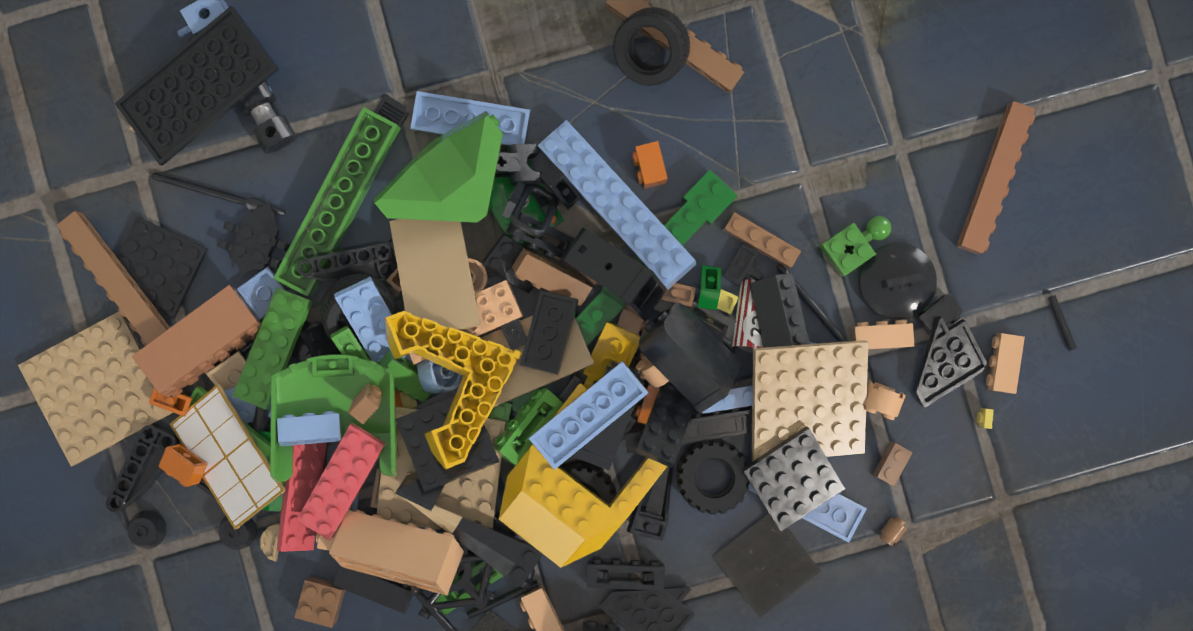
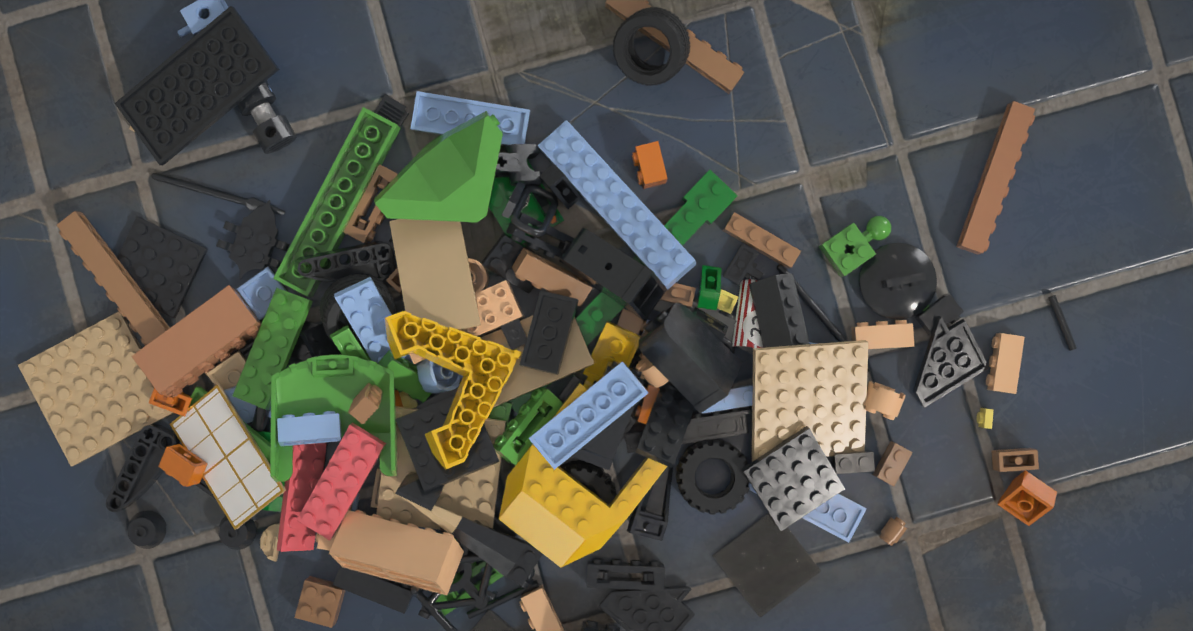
none -> medium nougat brick [343,164,398,243]
none -> brick [831,450,875,474]
none -> medium nougat brick [991,448,1039,472]
none -> orange slope [997,470,1057,526]

